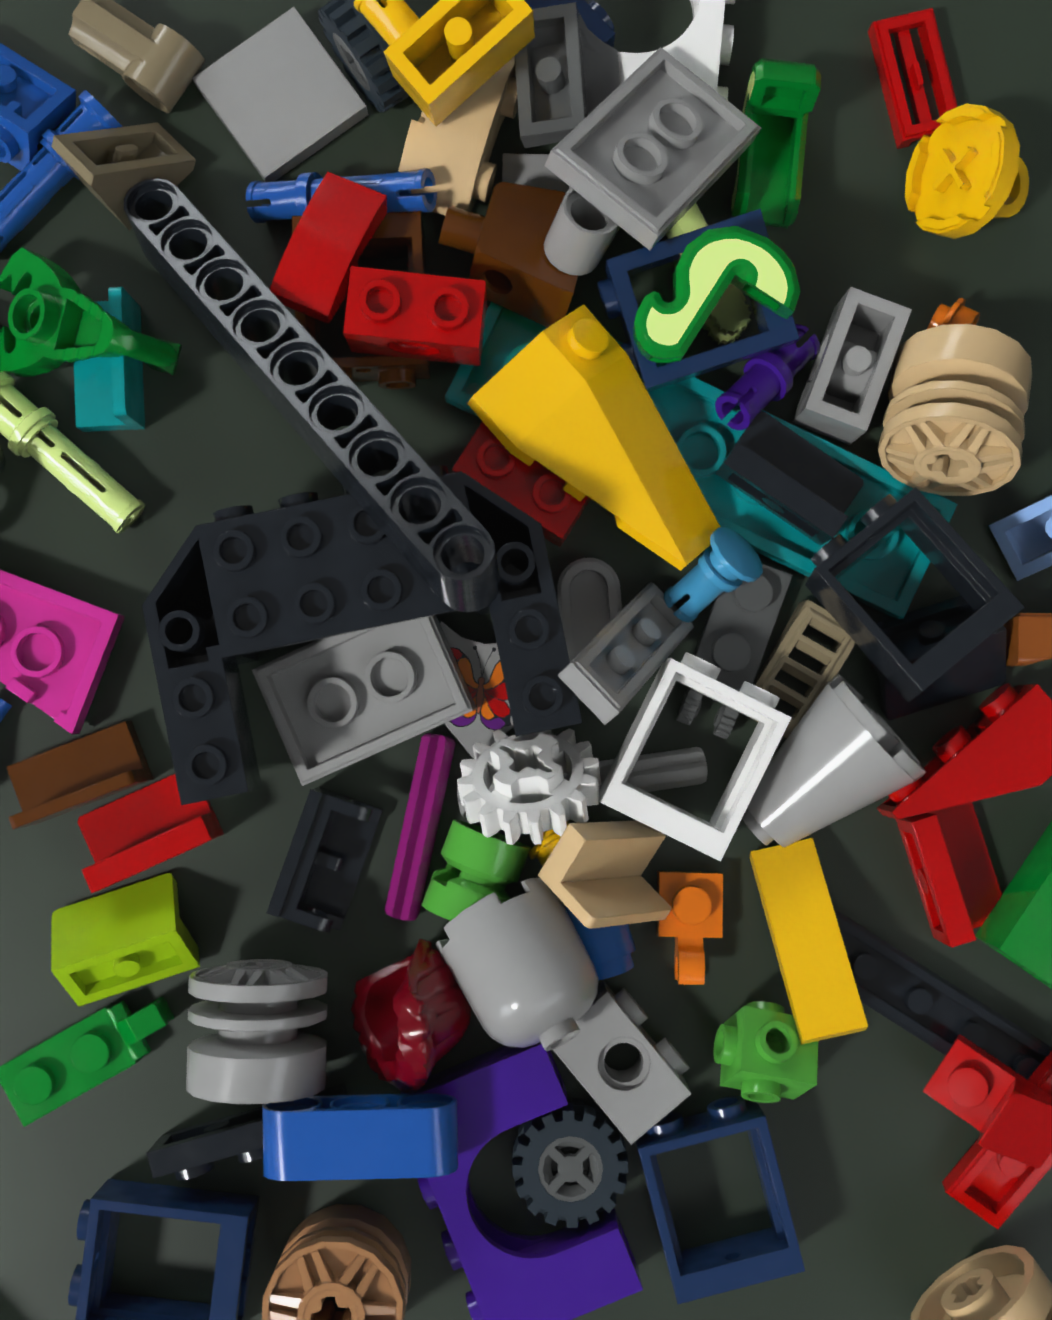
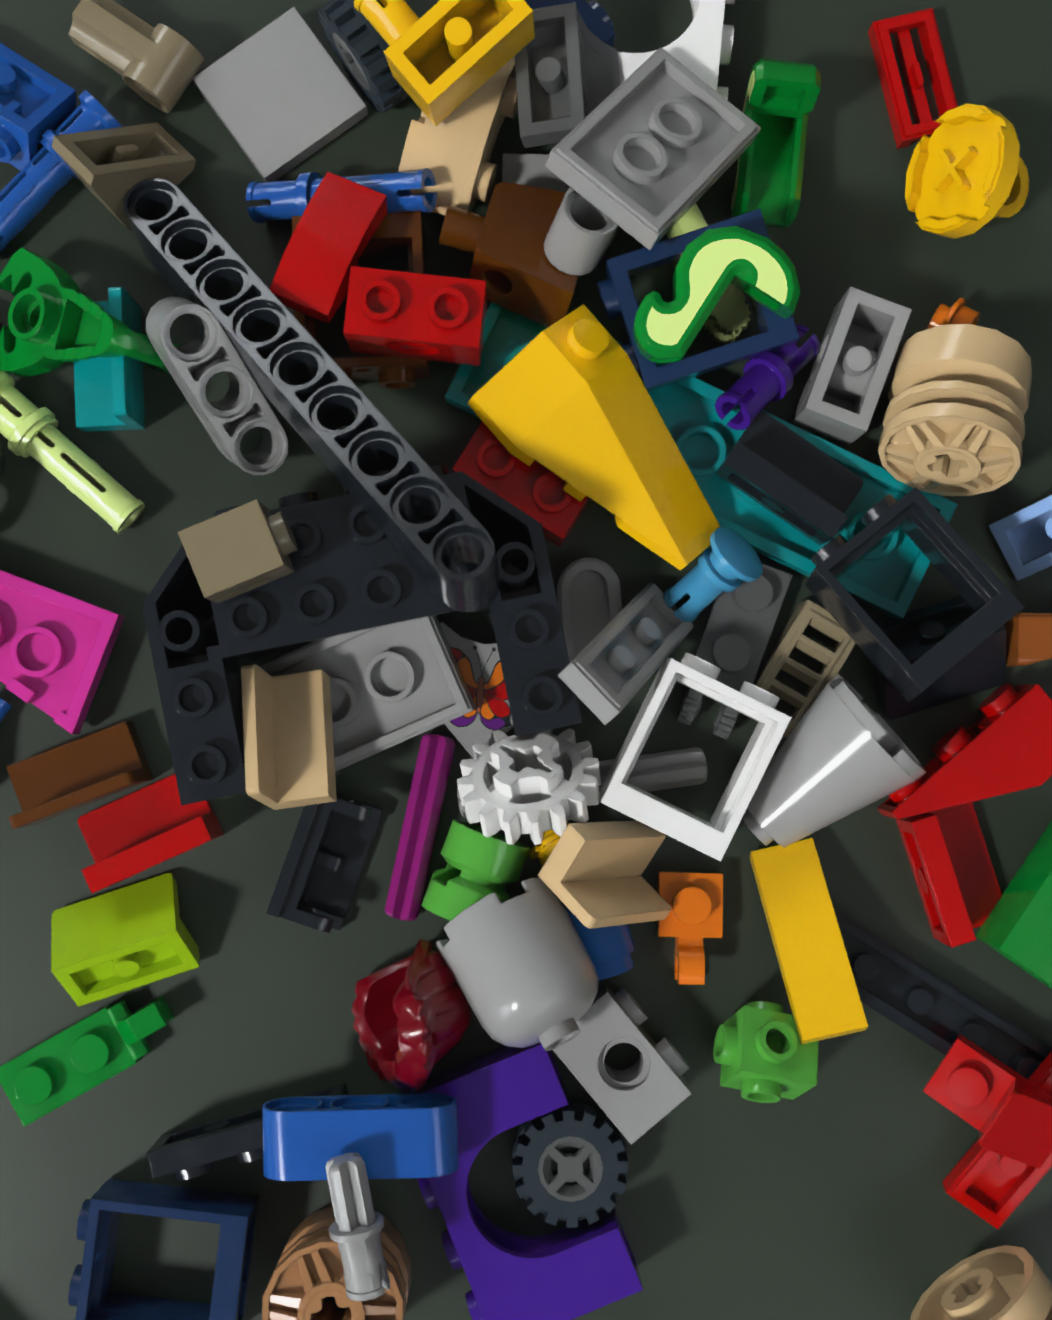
light grey wheel [186,959,328,1104] -> none
dark blue window [636,1096,805,1304] -> none
none -> light grey beam [146,297,288,475]
none -> dark tan brick [177,499,298,603]
none -> tan panel [241,664,337,810]
none -> light grey axle [325,1152,391,1301]

